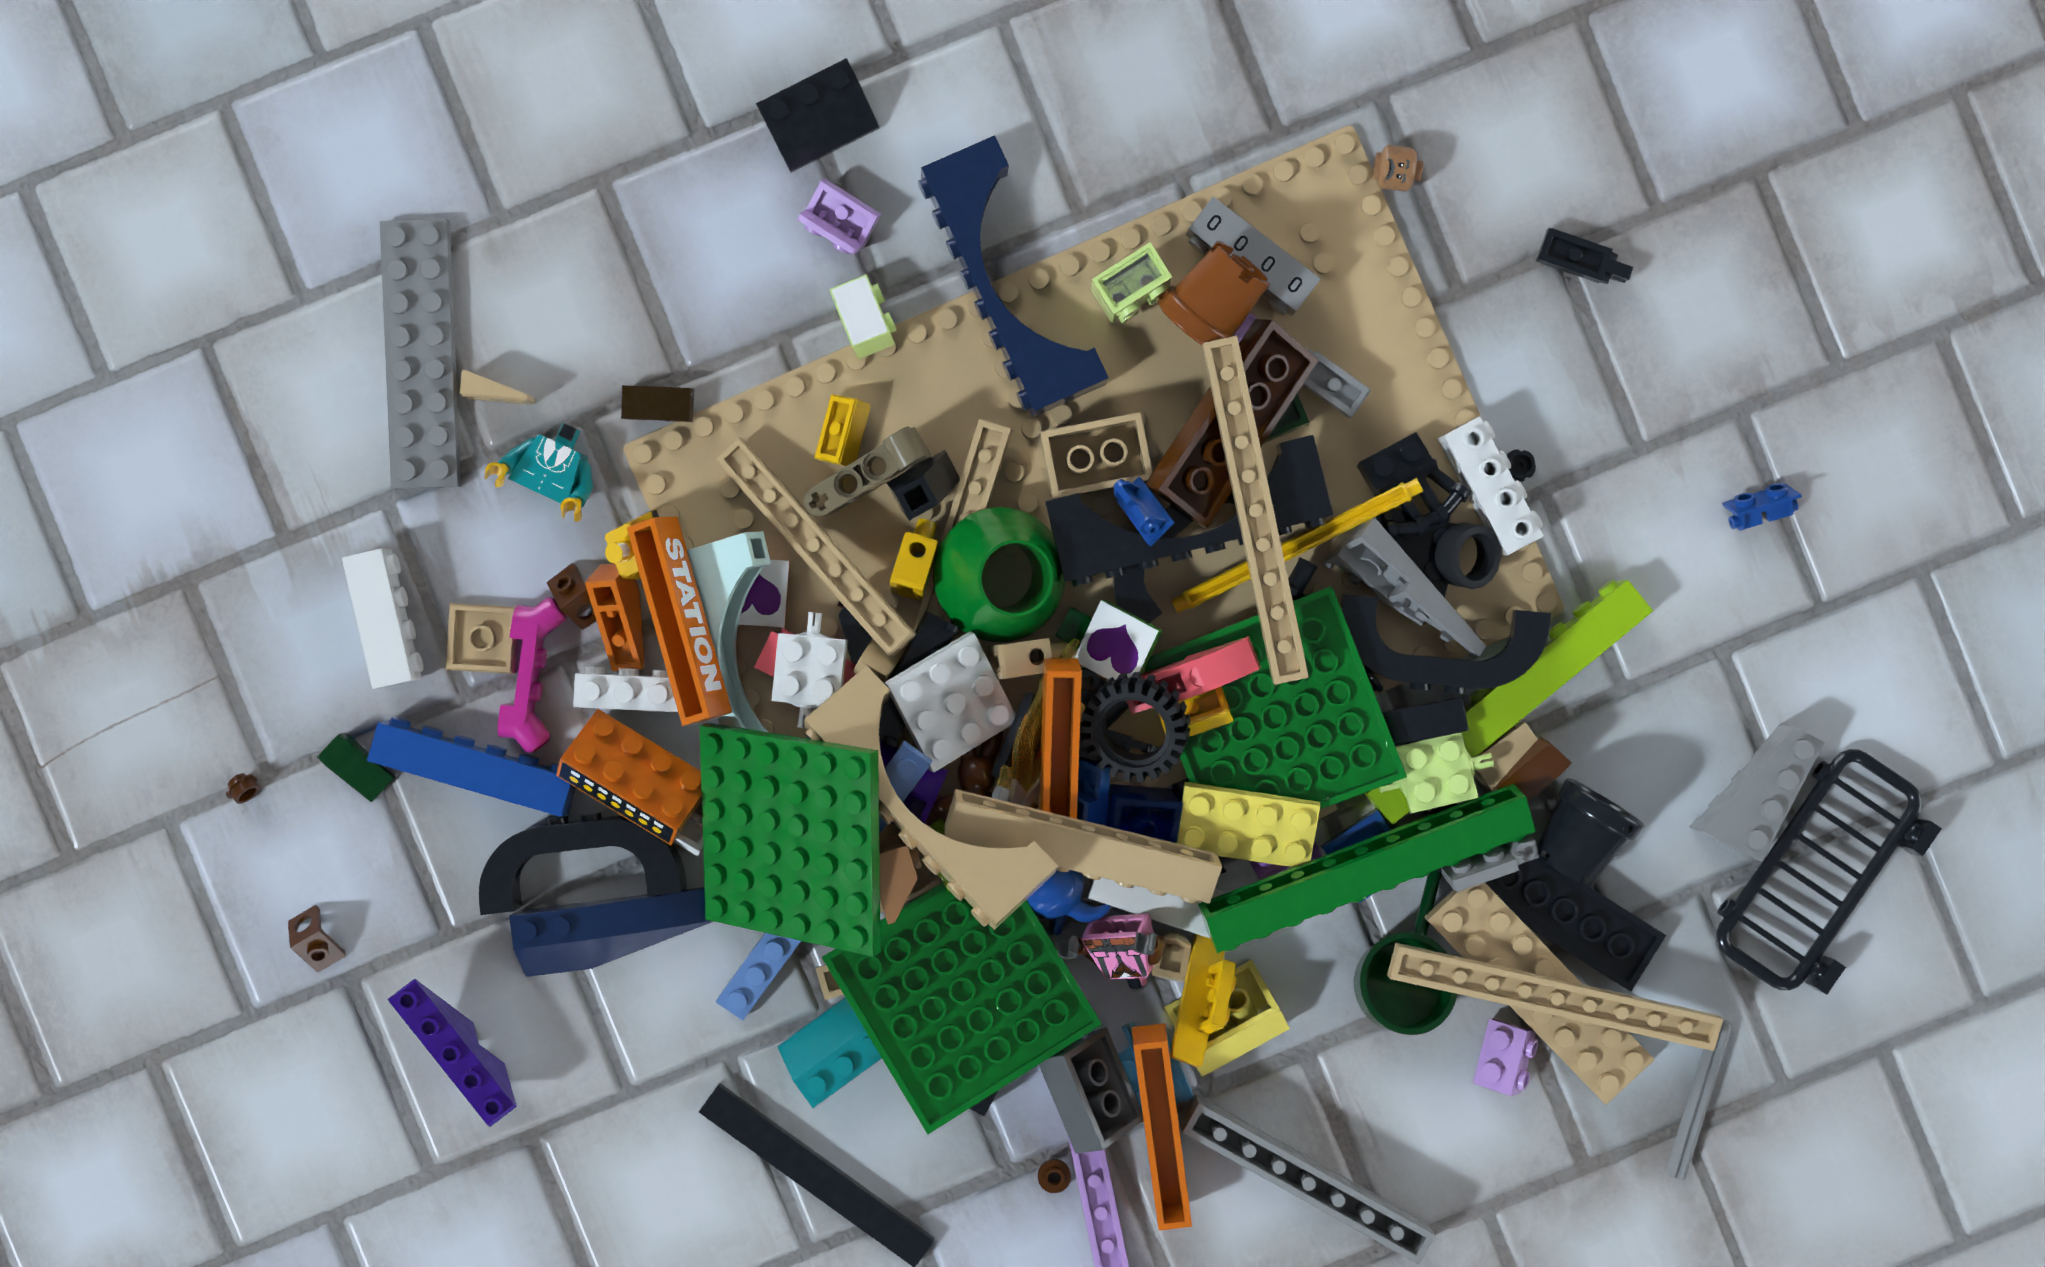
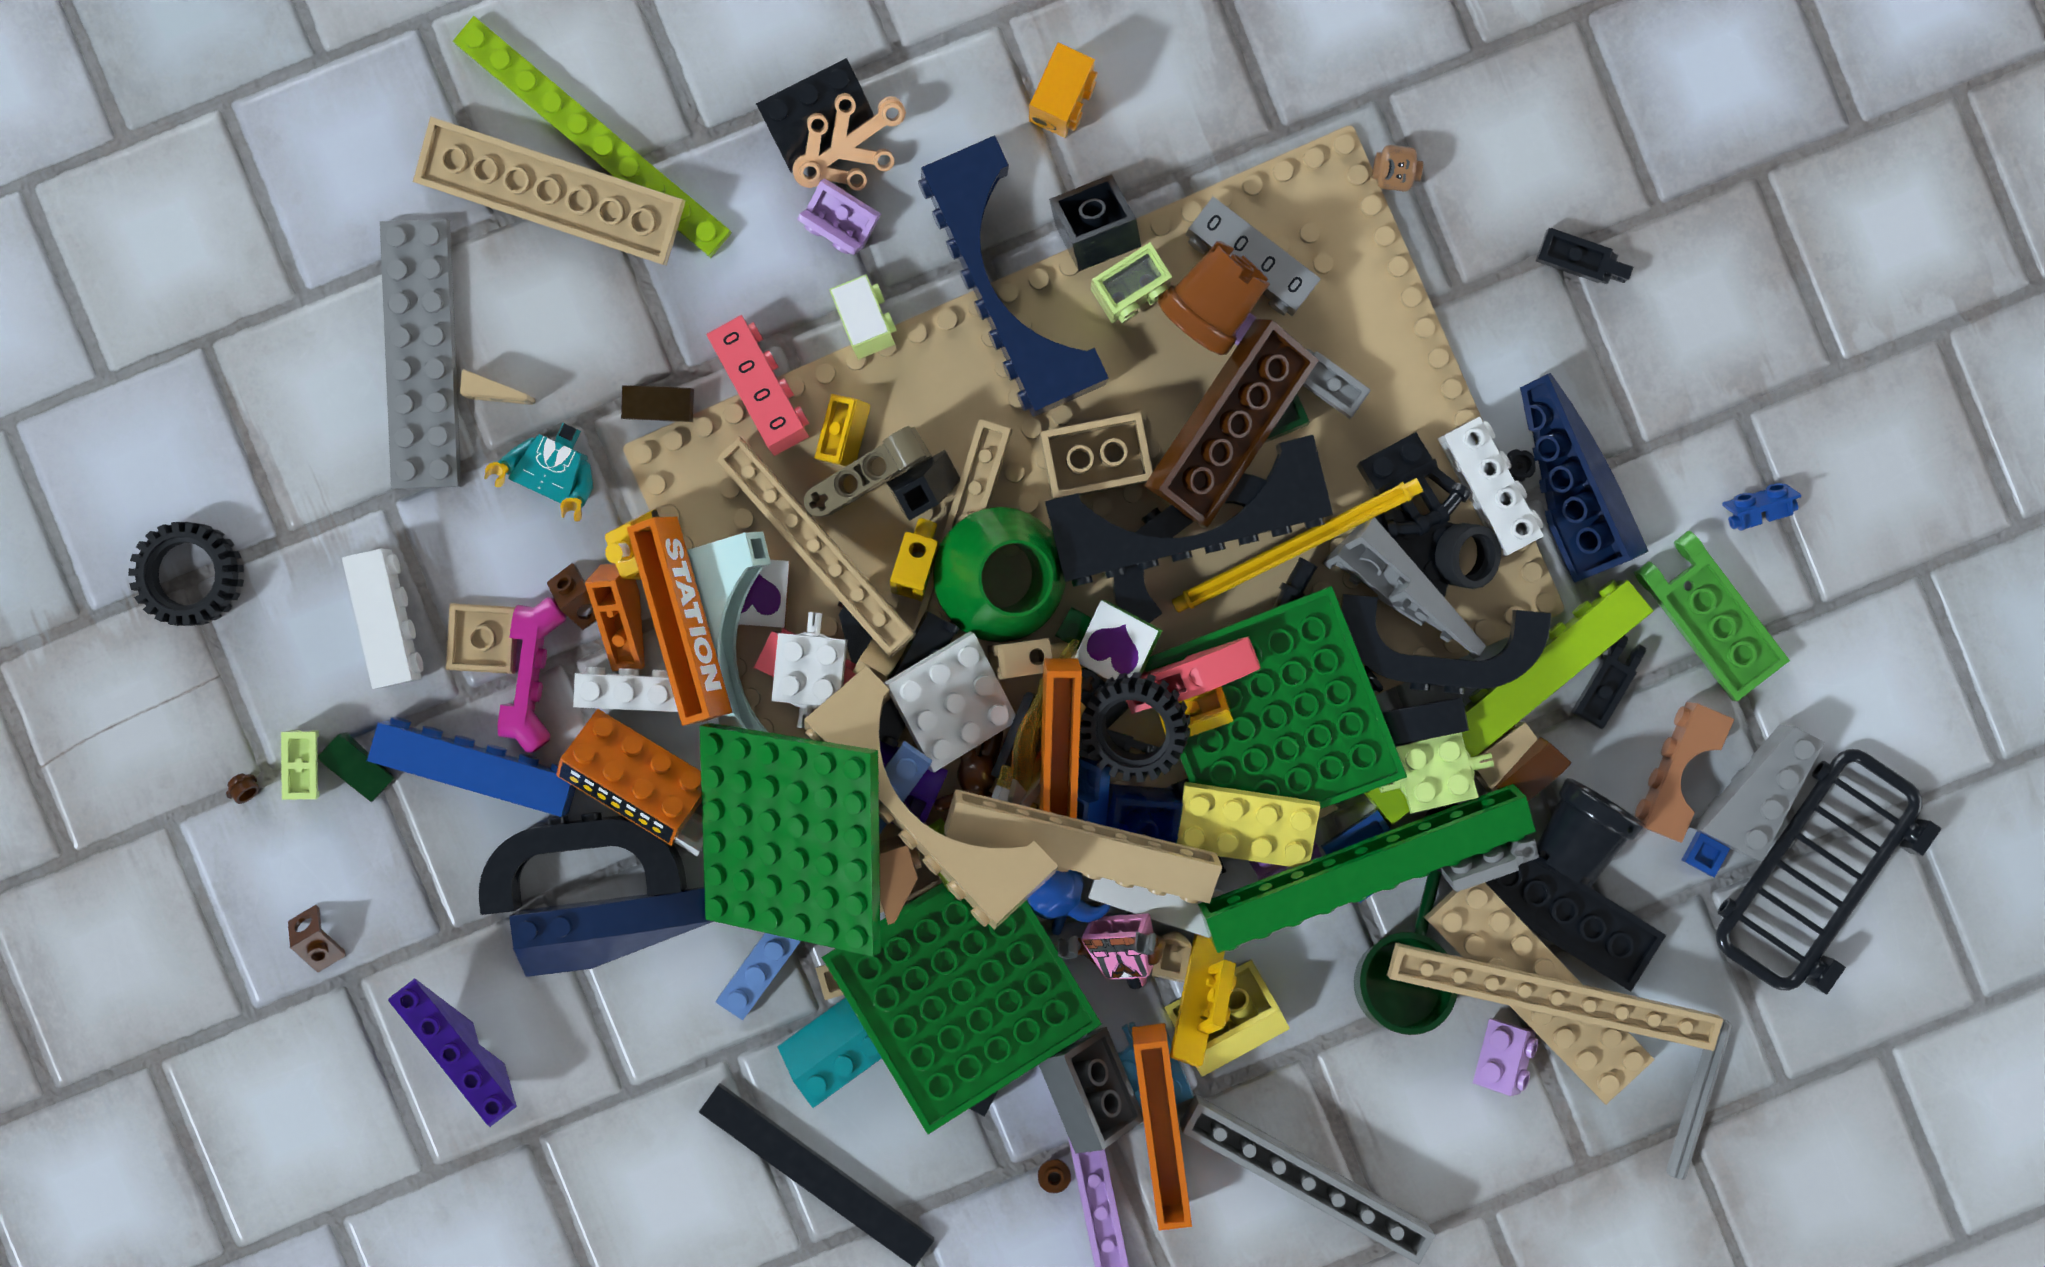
blue hinge [1114,476,1175,547] -> none
tan plate [1202,336,1309,685] -> none
none -> black tyre [128,522,244,626]
none -> yellowish green hinge [281,730,320,800]
none -> tan plate [413,116,686,266]
none -> lime plate [453,16,732,258]
none -> coral brick [706,315,810,456]
none -> light nougat plant [793,93,906,191]
none -> light orange brick [1029,42,1098,138]
none -> black brick [1049,174,1141,271]
none -> dark blue wedge [1520,373,1649,583]
none -> black hinge [1571,635,1647,730]
none -> bright green hinge [1634,531,1790,702]
none -> nougat arch [1635,702,1734,843]
none -> blue tile [1681,831,1730,878]

